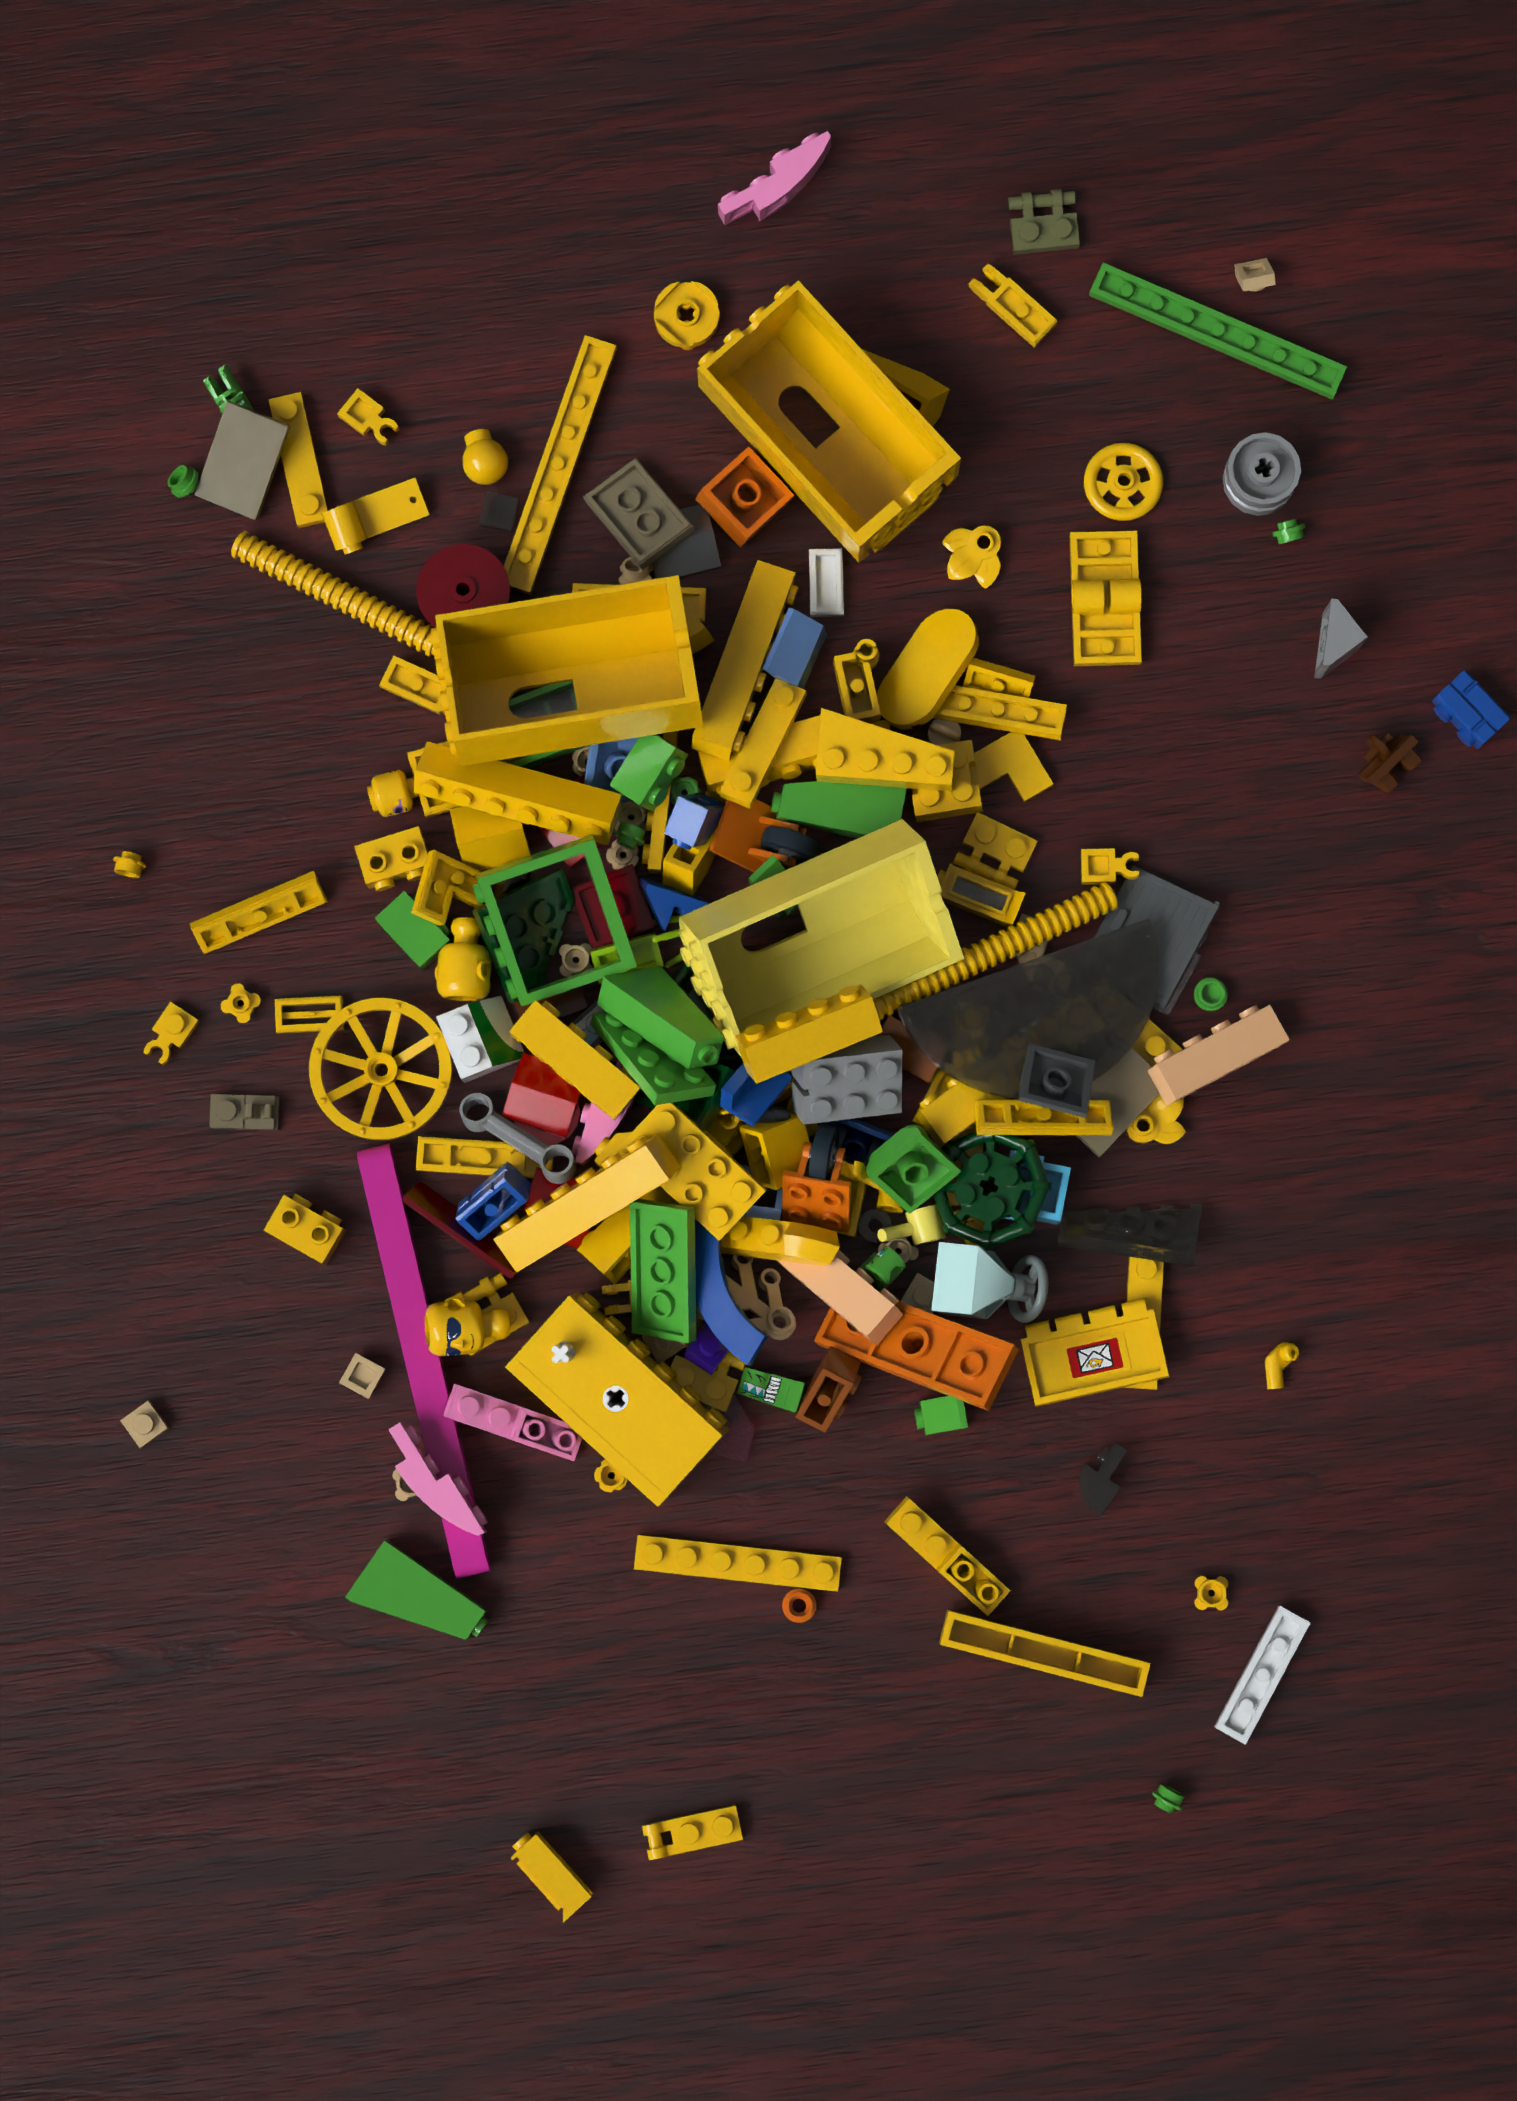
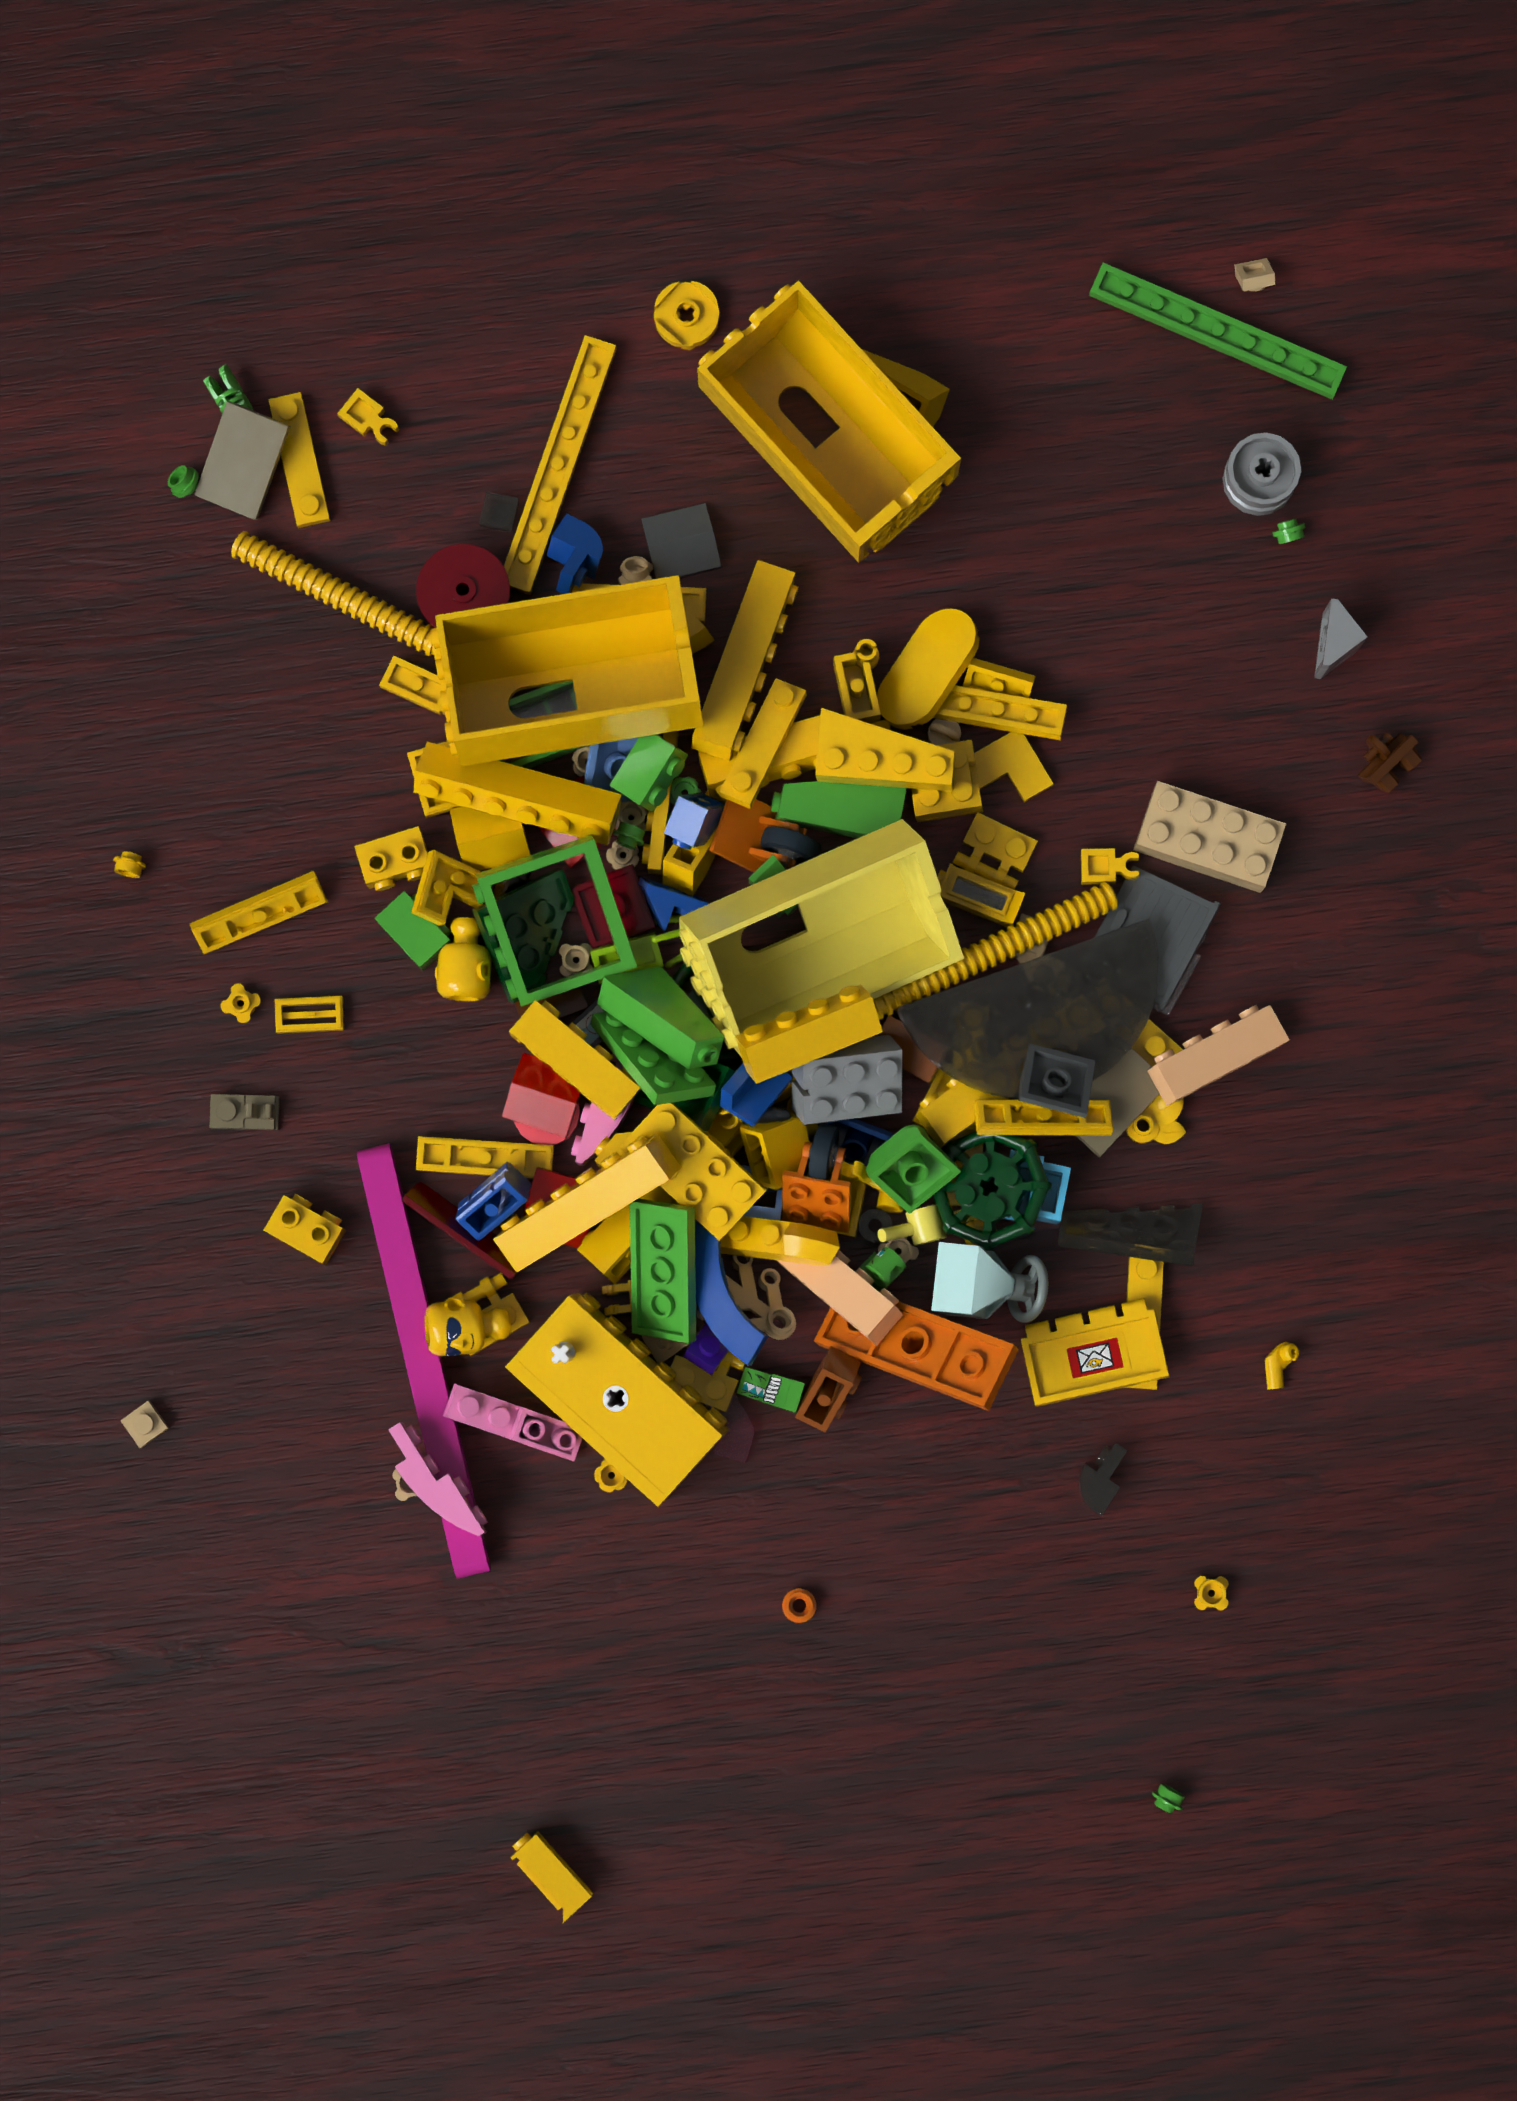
yellow plate [144,1002,200,1066] -> none
yellow wheel [309,998,452,1140] -> none
yellow door [321,477,430,555] -> none
tan plate [339,1353,387,1399] -> none
bright green slope [345,1540,489,1640] -> none
yellow head [367,770,418,817] -> none
white slope [436,996,525,1083] -> none
light grey piece [459,1093,576,1184] -> none
yellow piece [462,429,508,485] -> none
dark tan tile [583,458,695,570] -> none
yellow plate [634,1535,842,1592] -> none
yellow plate [642,1805,743,1860] -> none
orange brick [695,446,794,548] -> none
bright pink slope [718,131,831,225] -> none
medium blue slope [763,608,827,689] -> none
white tile [809,548,844,617] -> none
yellow slope [884,1496,1011,1616] -> none
tan plate [900,1273,934,1314] -> none
bright green slope [914,1396,968,1435] -> none
yellow brick [939,1610,1151,1697] -> none
yellow plate [942,525,1001,589] -> none
yellow hinge [968,264,1058,348] -> none
olive plate [1008,189,1080,255] -> none
yellow plate [1069,531,1142,666] -> none
yellow plate [1084,443,1163,521] -> none
bright green plate [1193,978,1228,1012] -> none
white plate [1214,1606,1310,1745] -> none
blue brick [1432,670,1511,750] -> none
none -> blue brick [547,513,603,594]
none -> tan brick [1133,781,1286,893]

